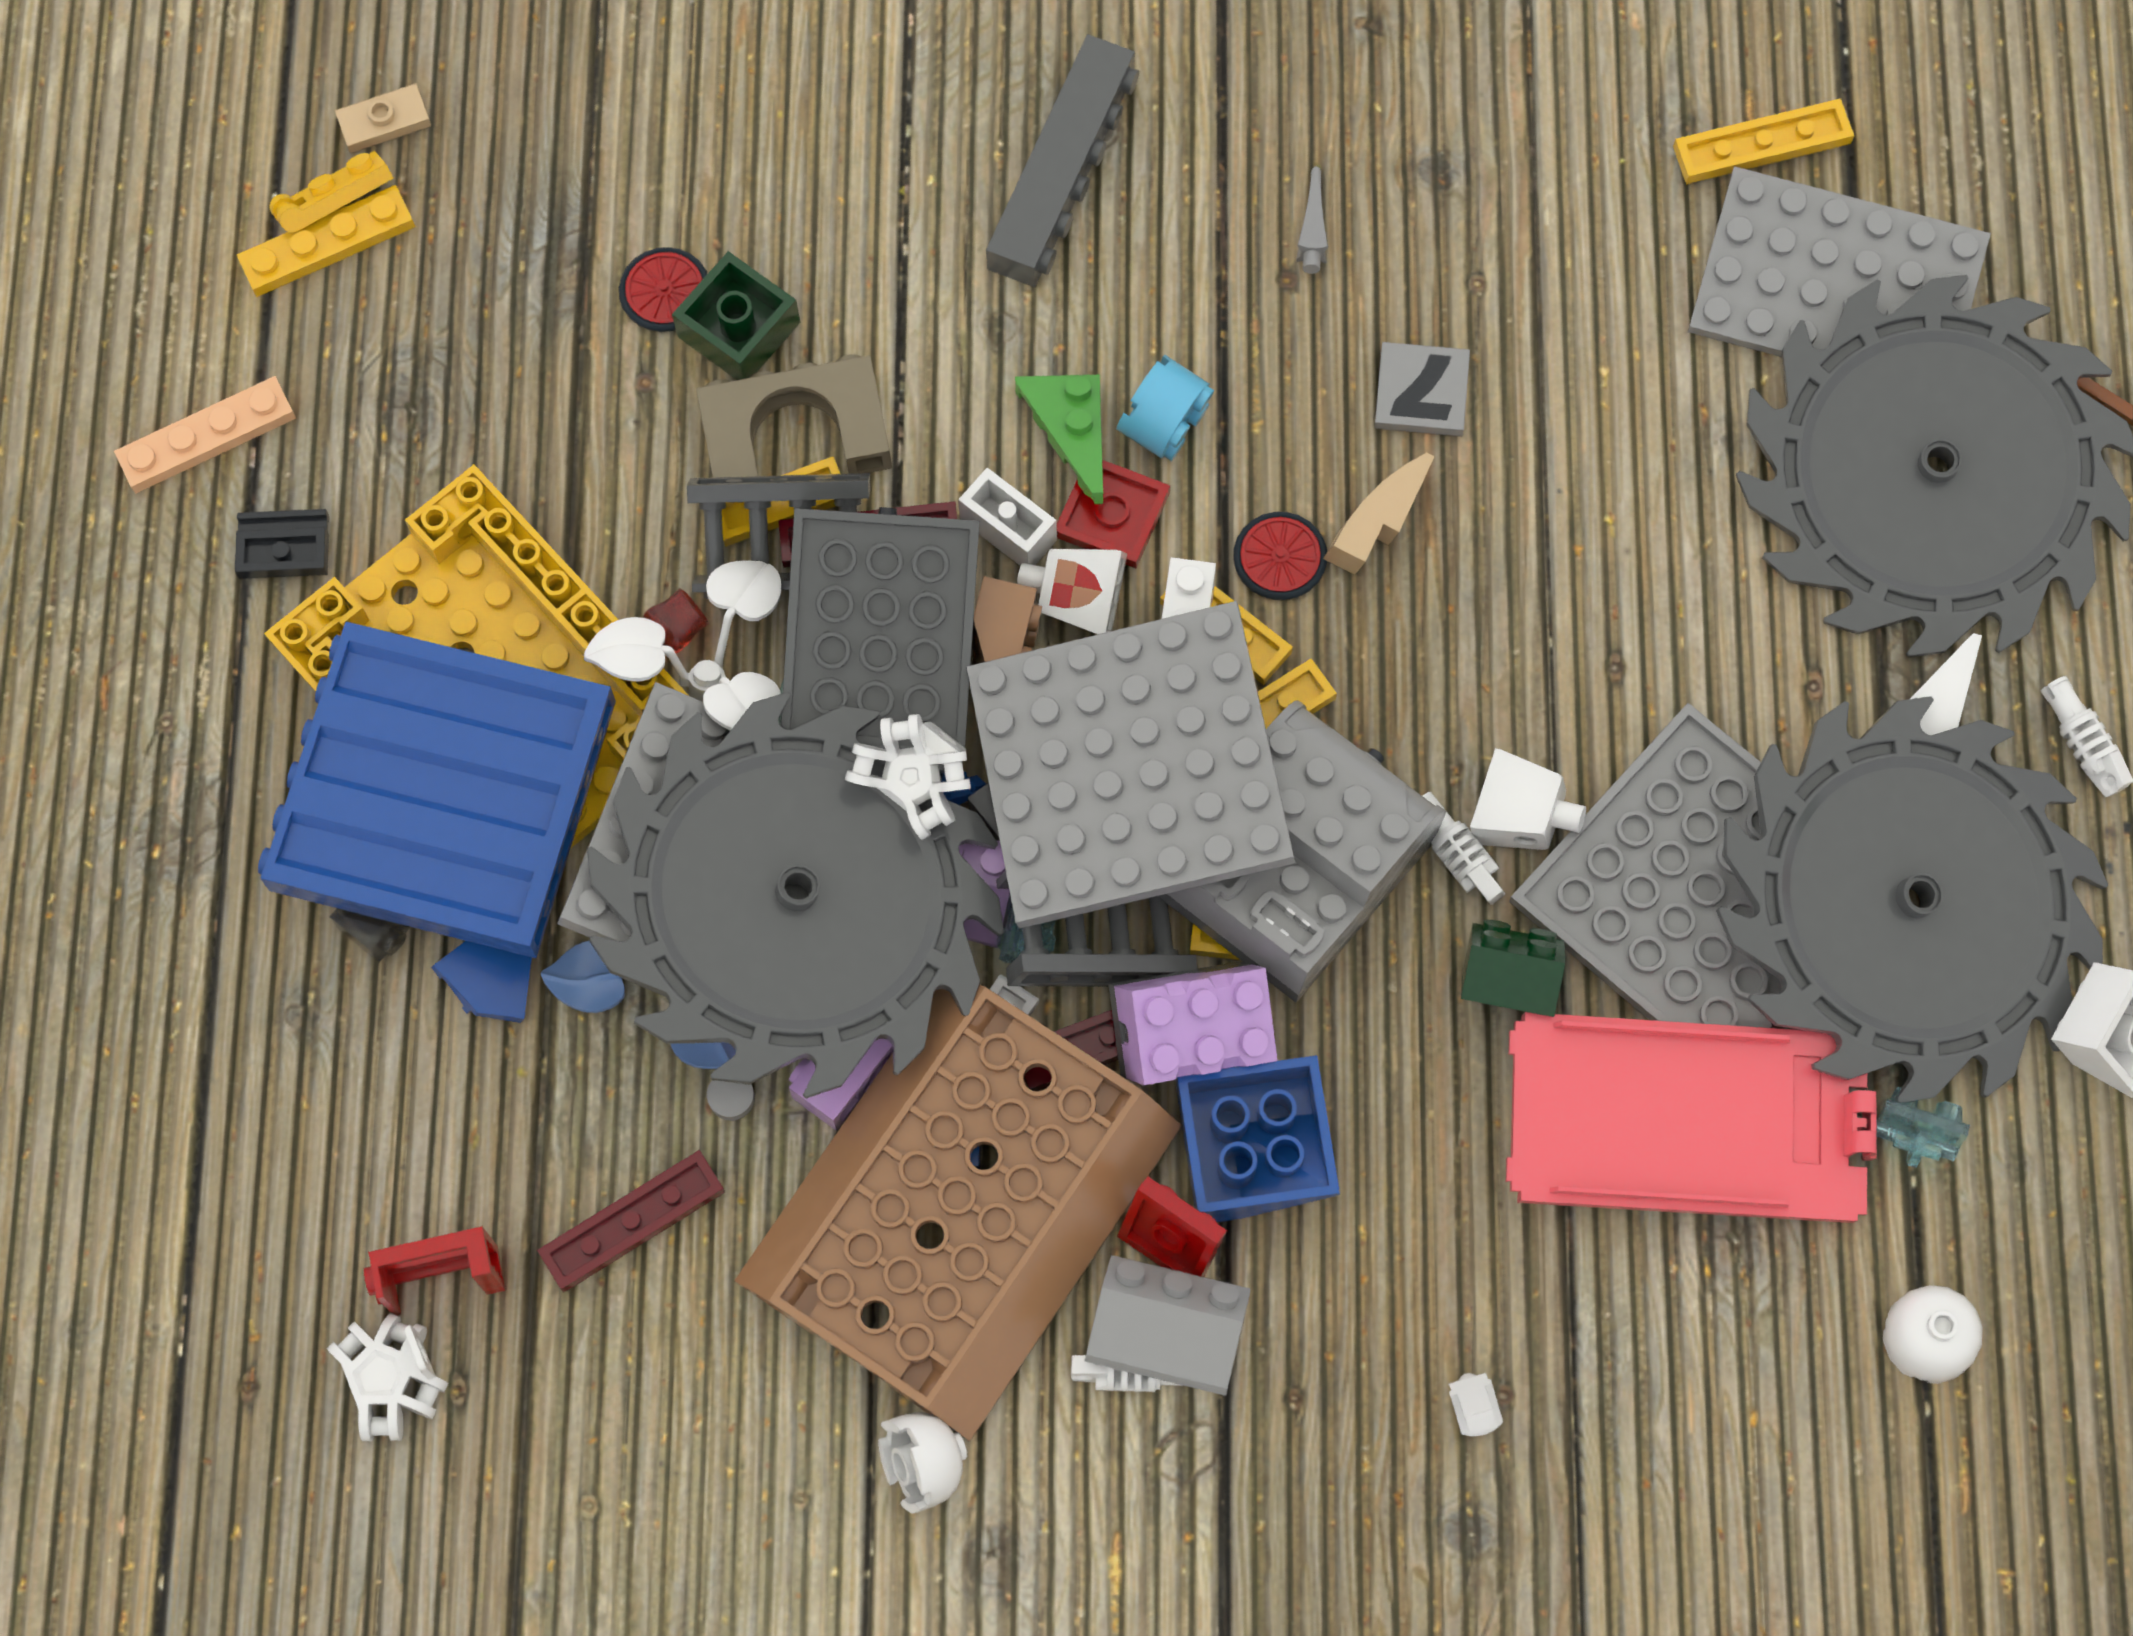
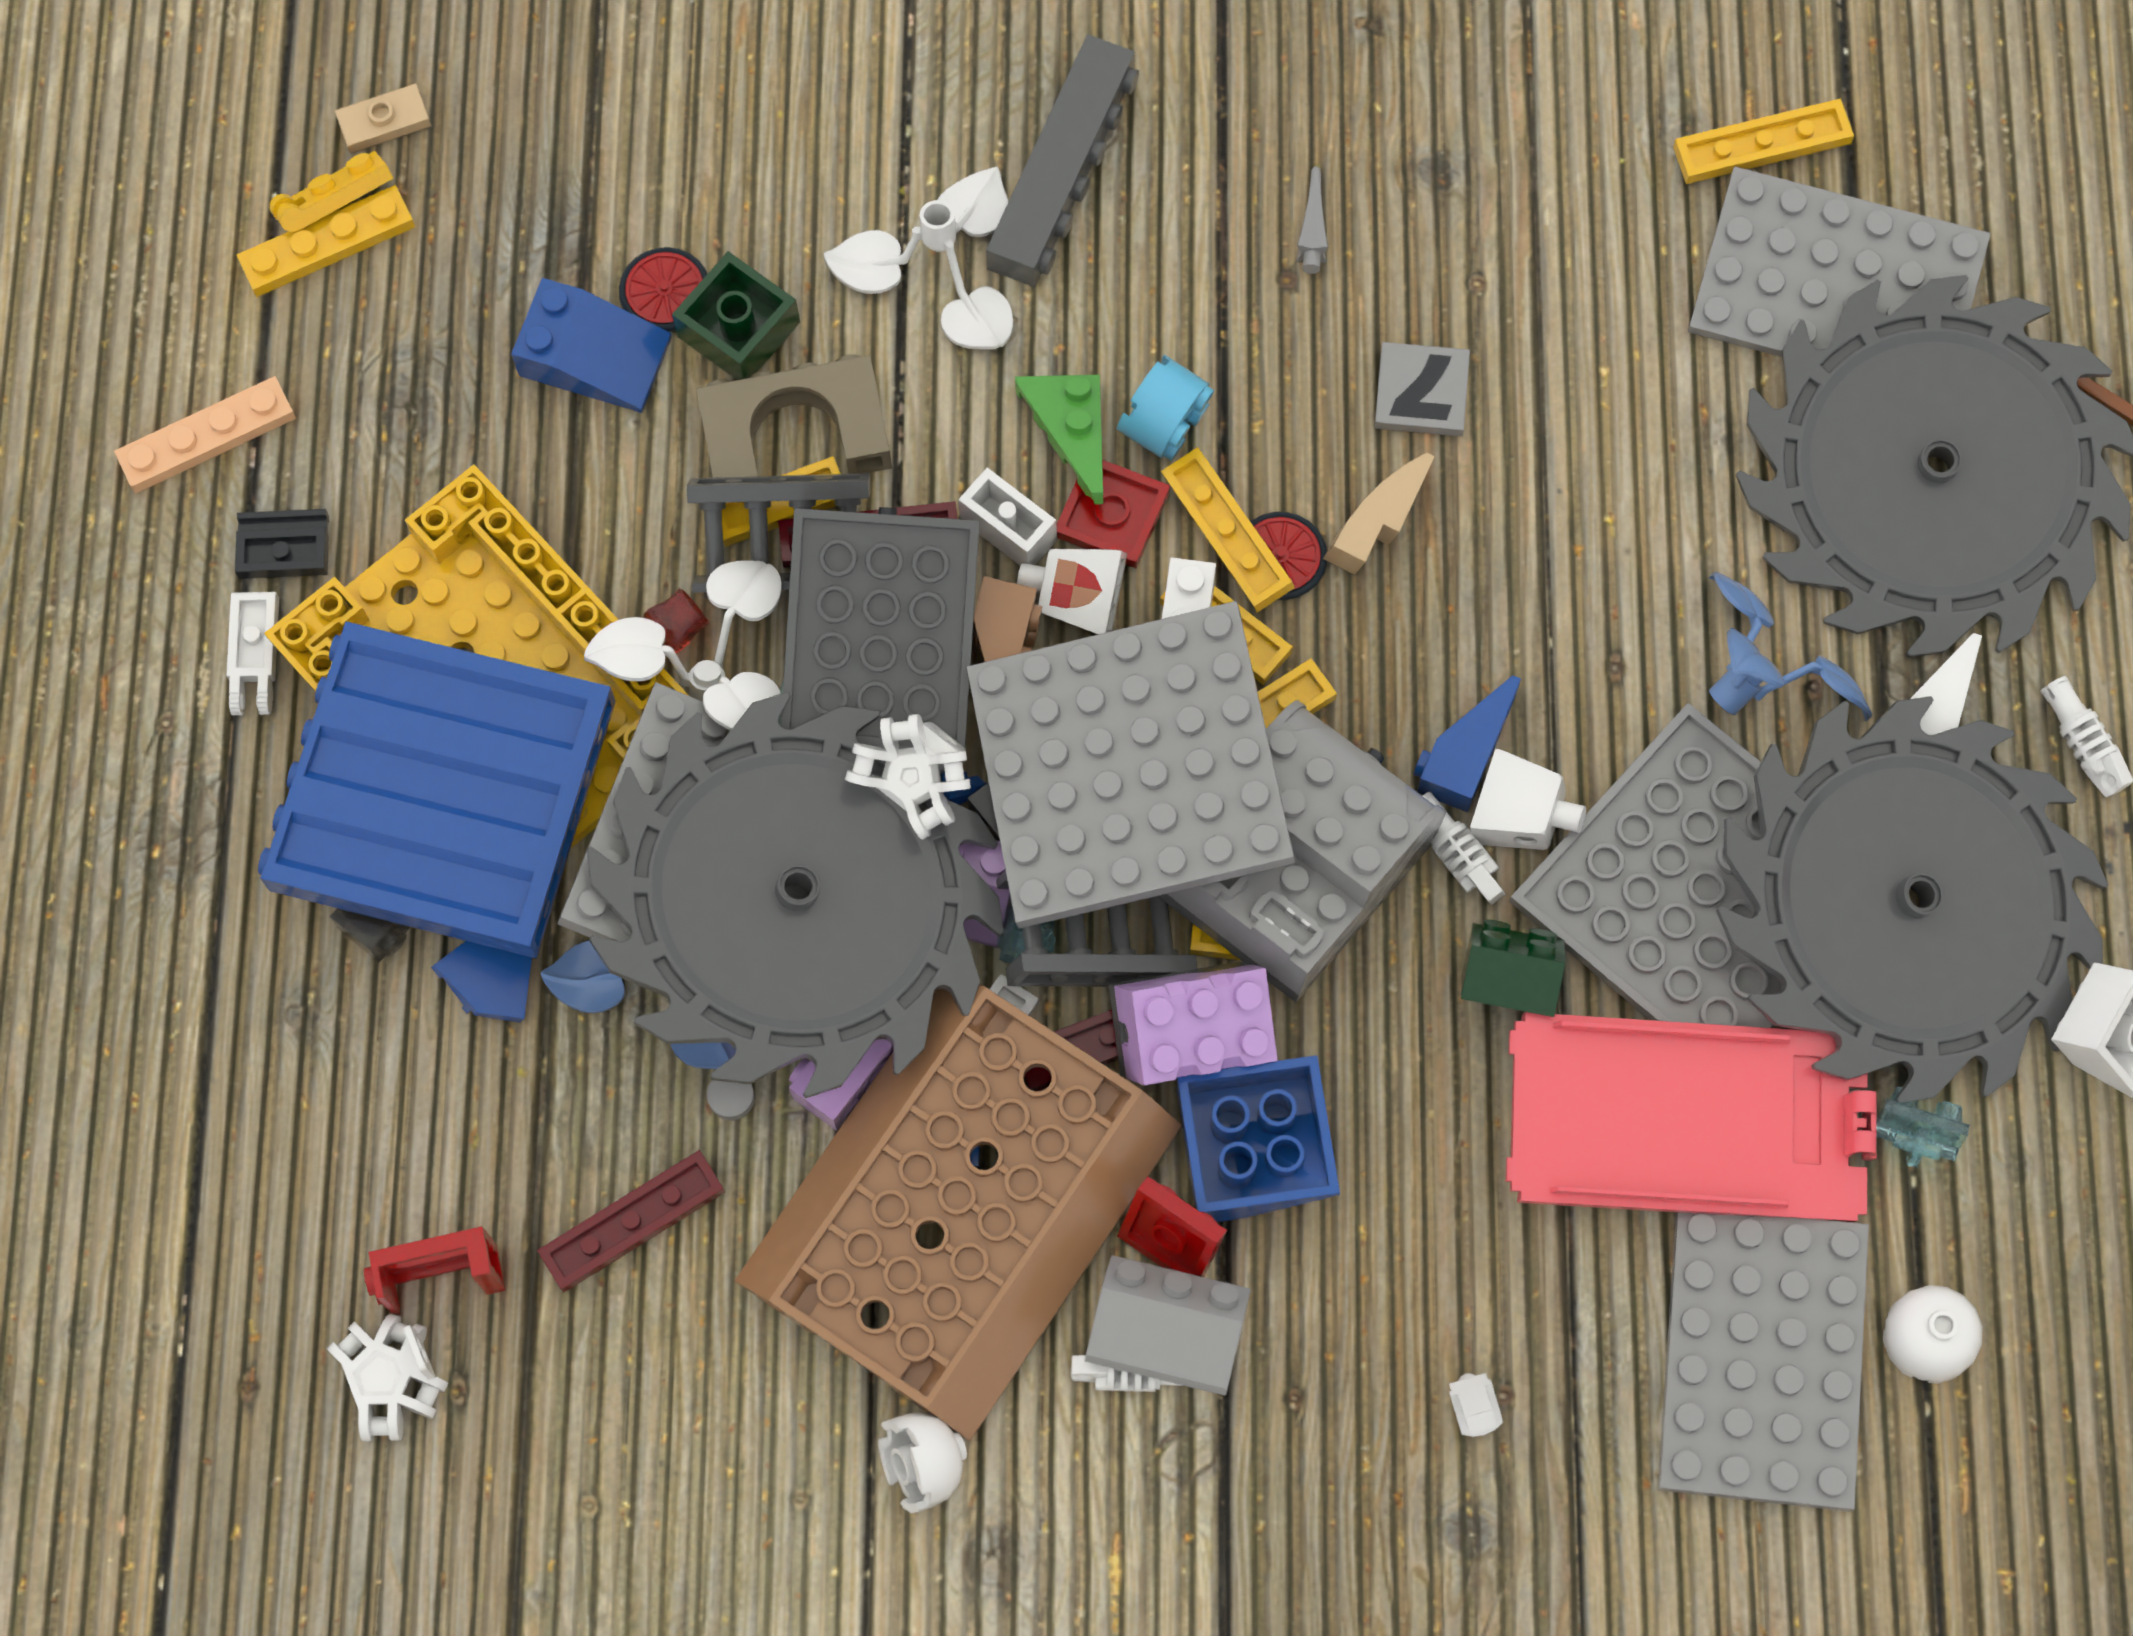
none -> white hinge [226,592,279,715]
none -> blue slope [511,278,672,413]
none -> white plant [824,167,1013,349]
none -> yellow plate [1161,447,1295,613]
none -> blue slope [1413,675,1521,813]
none -> light grey plate [1657,1212,1869,1512]
none -> medium blue plant [1709,572,1872,721]

